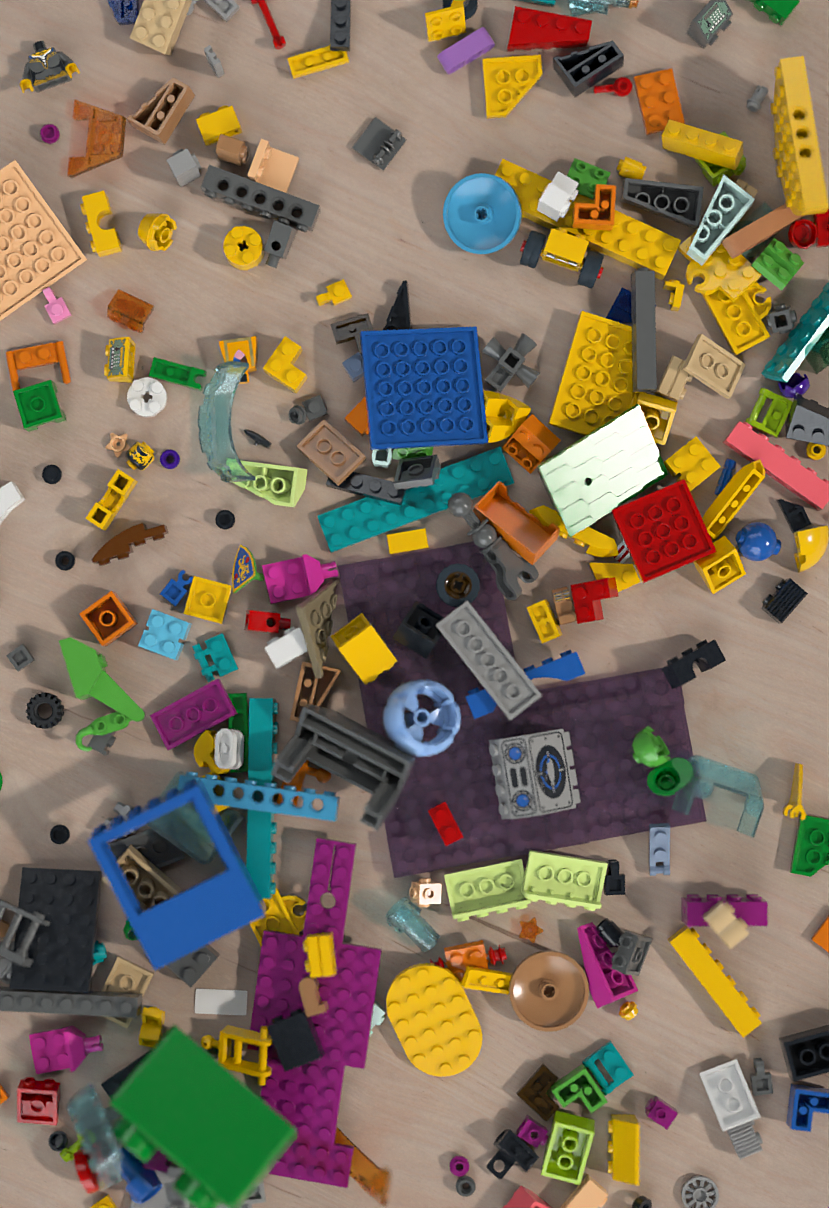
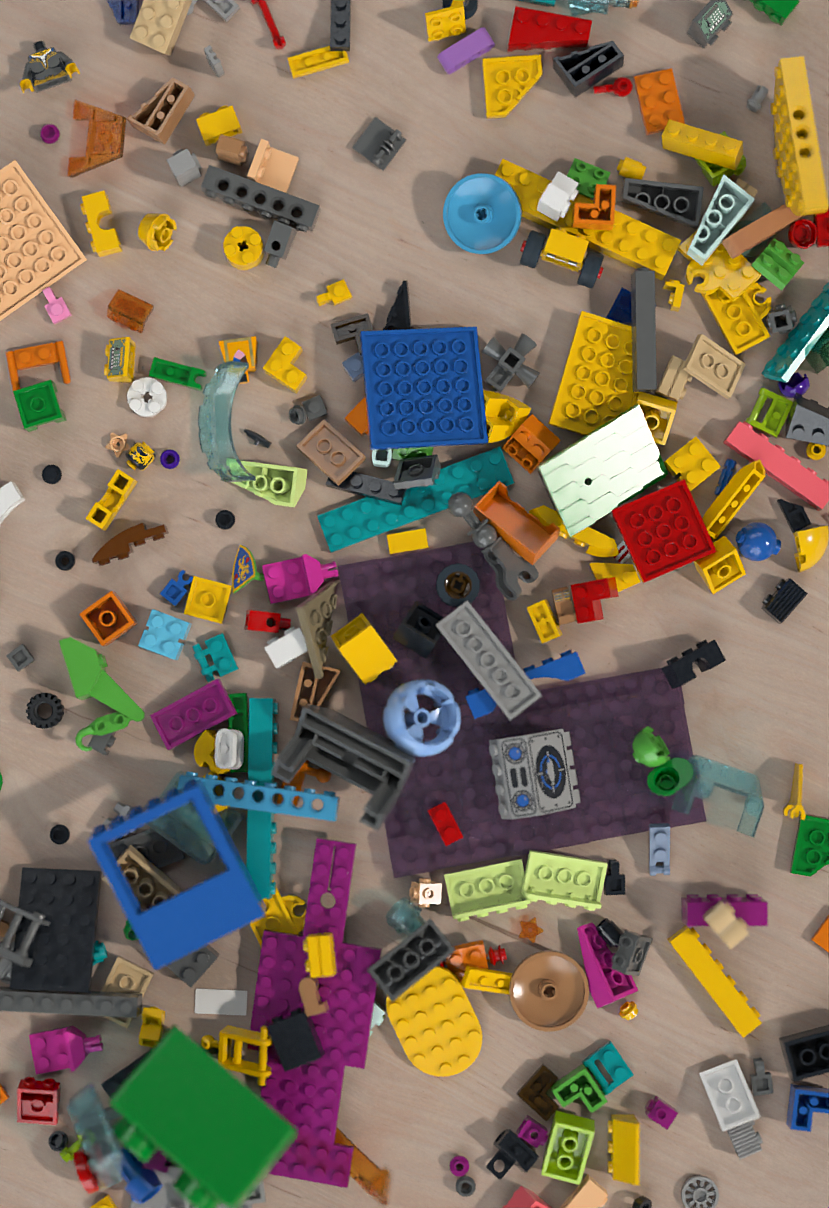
none -> dark grey brick [367,918,456,1002]

